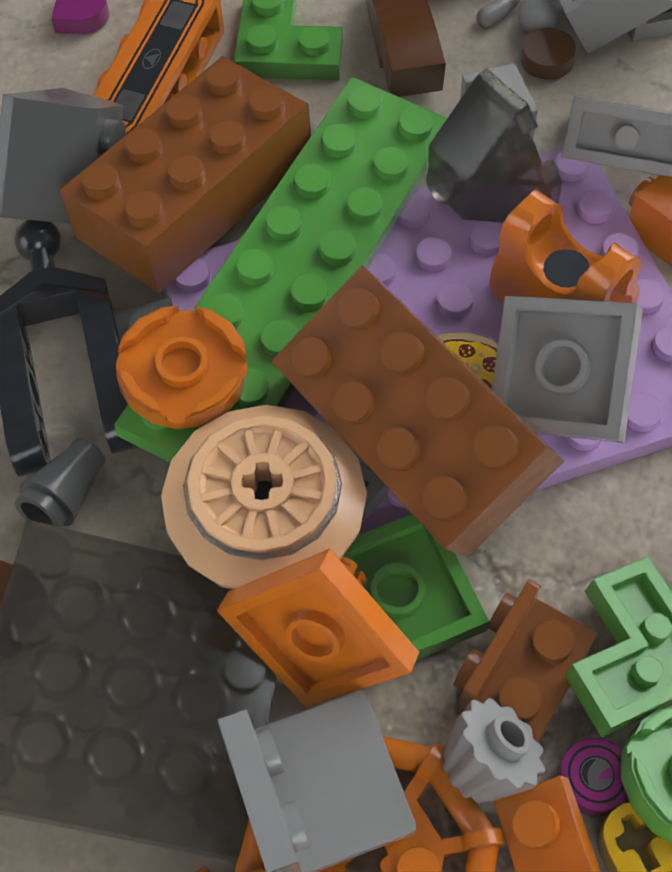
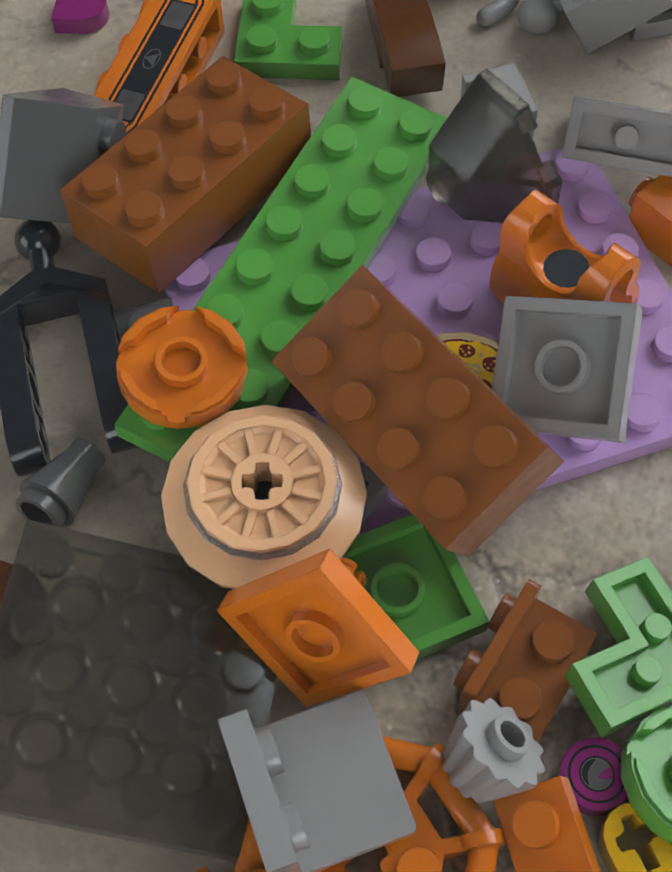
reddish brown tile [521,27,576,80] -> none

